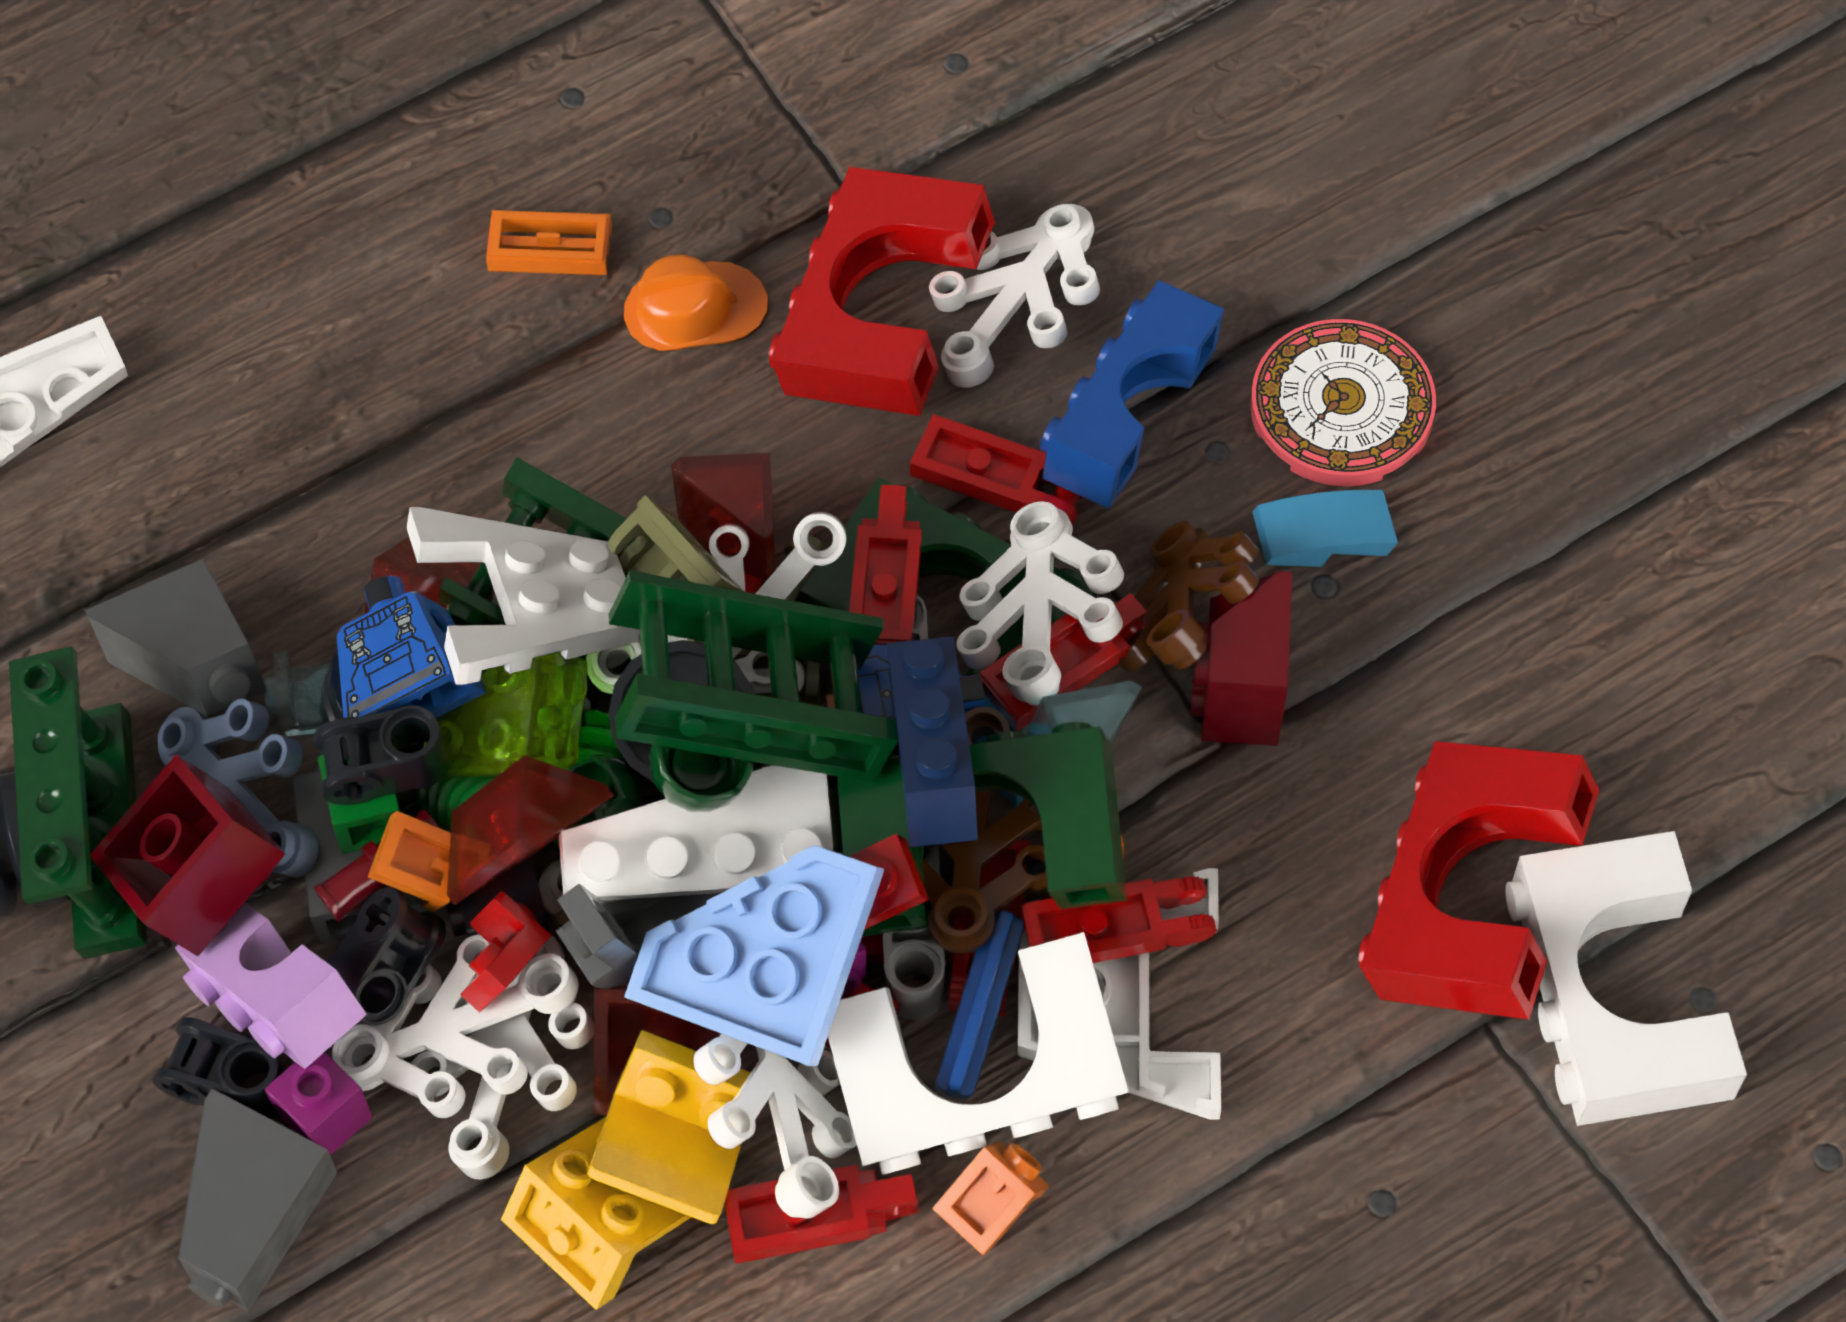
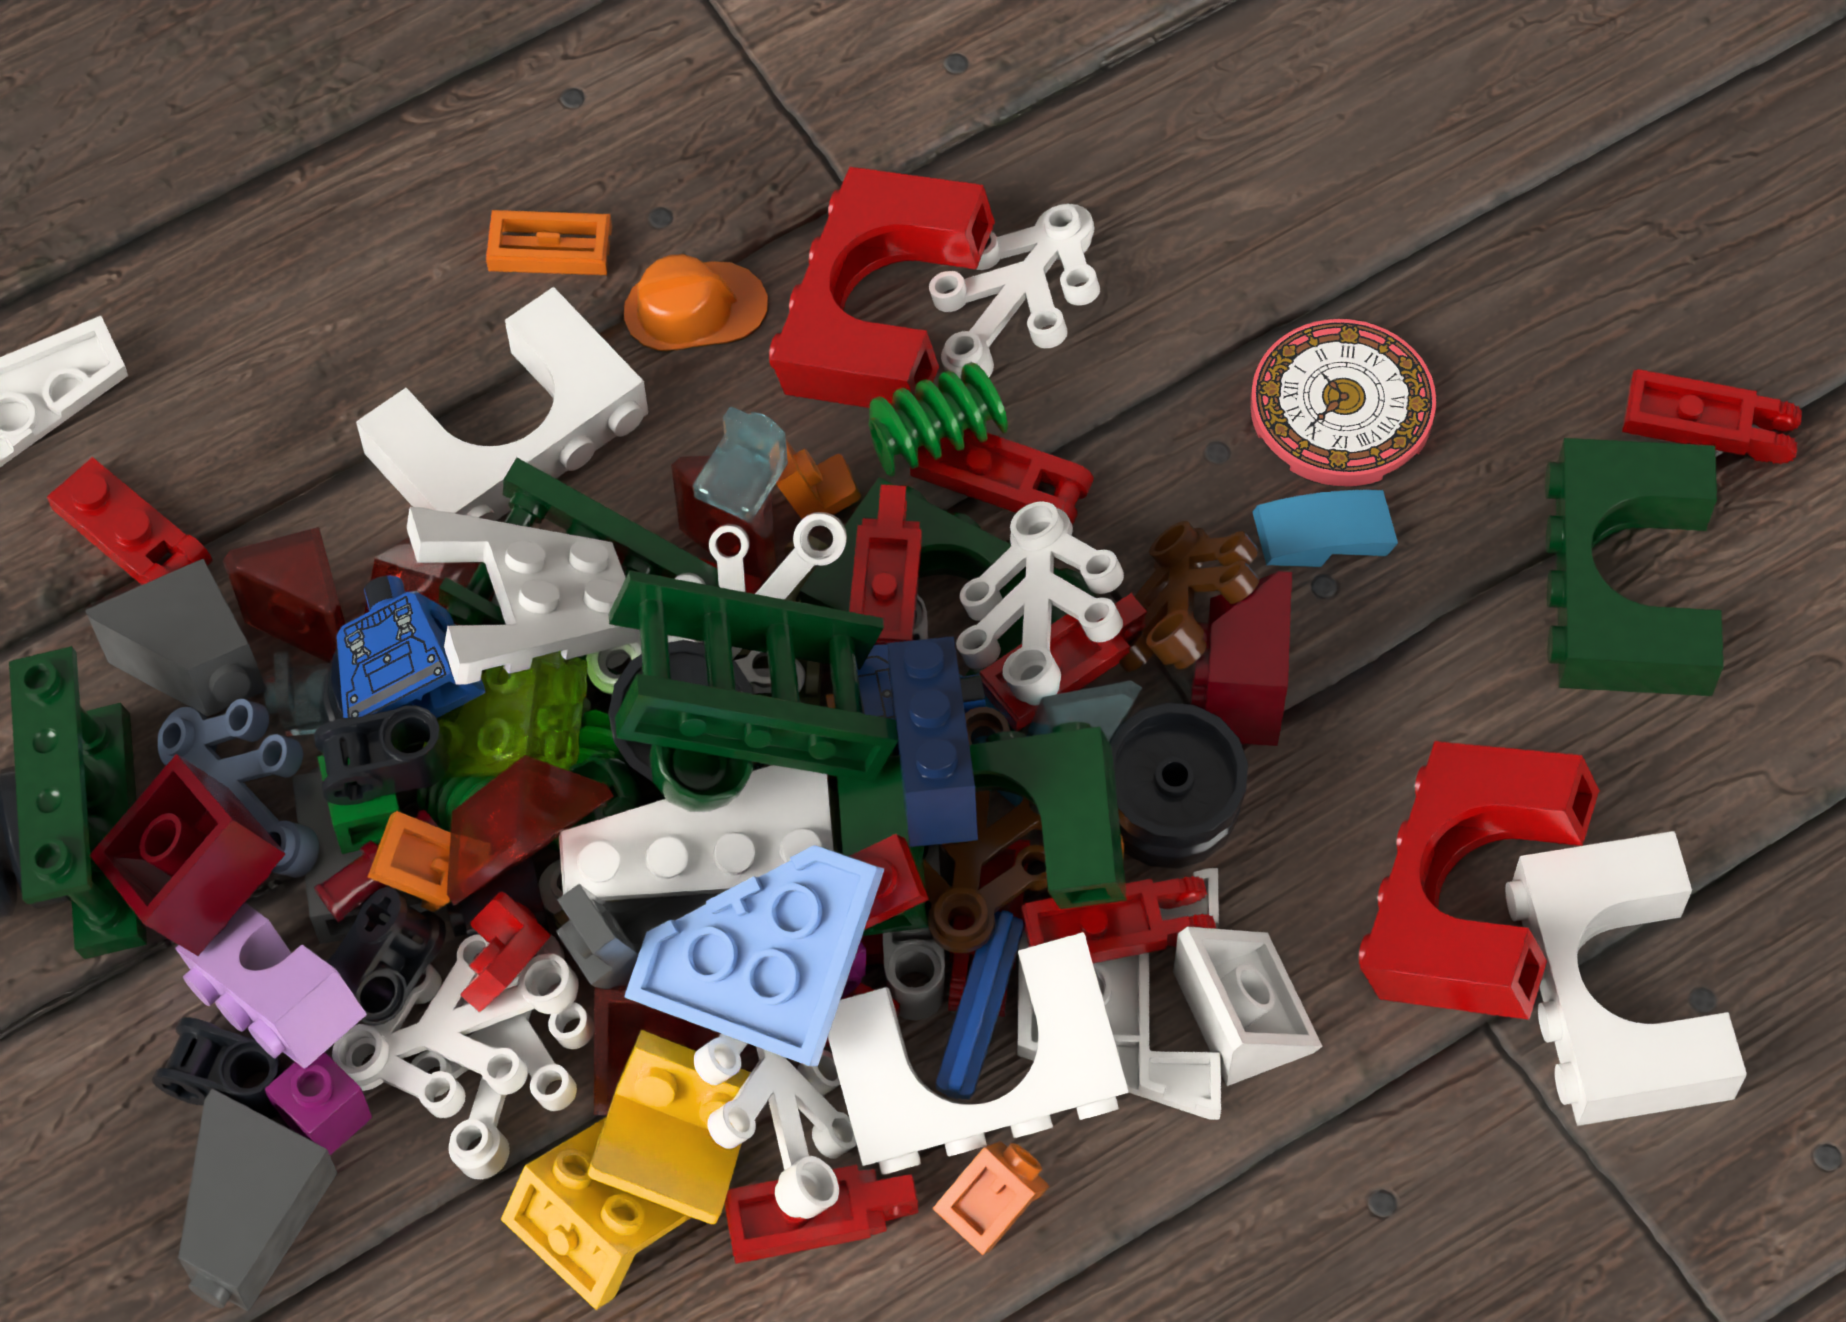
olive hinge [607,495,744,644] -> none
blue arch [1040,280,1224,509] -> none
none -> red plate [47,457,213,585]
none -> clear red slope [223,527,347,663]
none -> white arch [356,287,648,521]
none -> clear light blue bracket [693,407,788,523]
none -> orange bracket [760,432,861,519]
none -> green piece [869,362,1008,477]
none -> black wheel [1110,702,1248,869]
none -> white slope [1173,927,1323,1086]
none -> dark green arch [1545,438,1724,696]
none -> red hinge [1622,369,1802,464]

